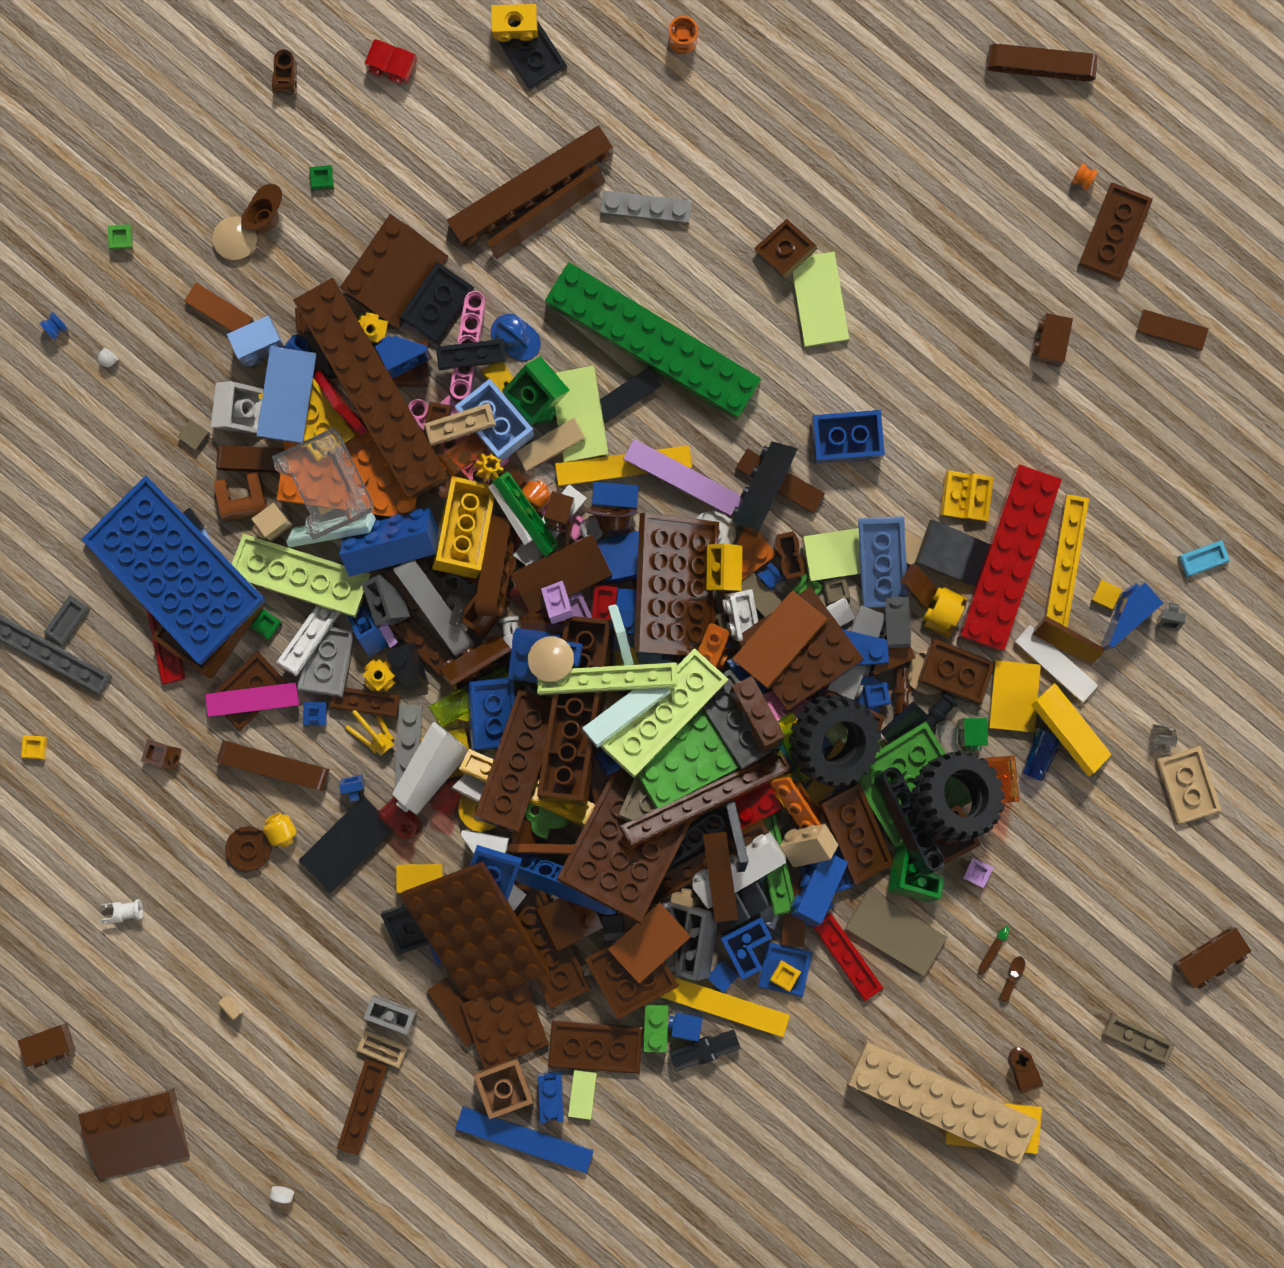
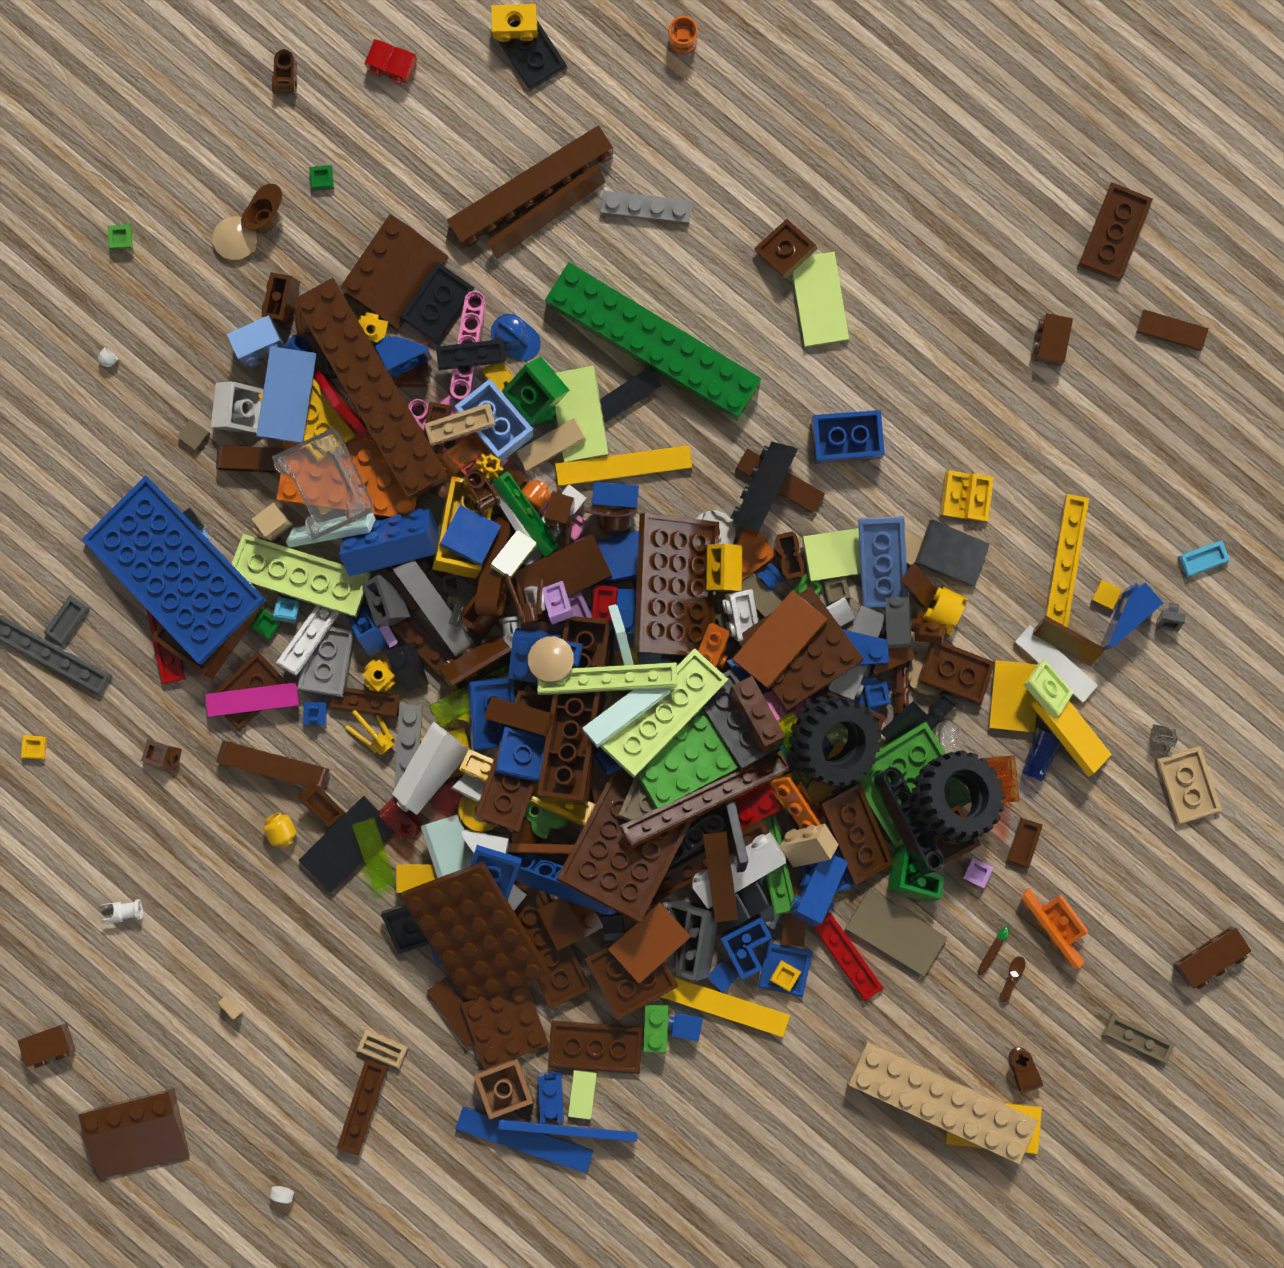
blue wheel [39,312,68,340] -> none
dark orange tile [184,282,254,332] -> none
dark orange connector [214,471,268,523] -> none
reddish brown tile [225,826,272,872] -> none
blue tile [339,774,365,802] -> none
light grey brick [364,995,418,1035] -> none
white tile [580,518,603,541] -> none
lavender tile [623,439,743,517] -> none
black piece [669,1029,741,1071] -> none
tan plate [671,888,702,907] -> none
red brick [957,464,1062,652] -> none
green brick [958,718,988,751] -> none
reddish brown beam [987,44,1098,81] -> none
orange wheel [1071,163,1098,191] -> none
none -> reddish brown brick [261,272,300,326]
none -> medium azure tile [273,597,301,623]
none -> reddish brown tile [298,782,345,828]
none -> clear neon green tile [352,817,396,890]
none -> light aqua tile [421,814,473,878]
none -> blue tile [439,505,501,566]
none -> reddish brown piece [460,469,501,515]
none -> reddish brown tile [484,697,554,737]
none -> tile [491,530,536,579]
none -> blue tile [494,727,546,783]
none -> blue tile [497,1120,638,1142]
none -> reddish brown plant [504,573,543,623]
none -> white tile [524,586,546,611]
none -> reddish brown bracket [911,611,946,644]
none -> reddish brown tile [1006,817,1043,868]
none -> orange bracket [1021,888,1088,970]
none -> yellowish green tile [1024,659,1073,719]

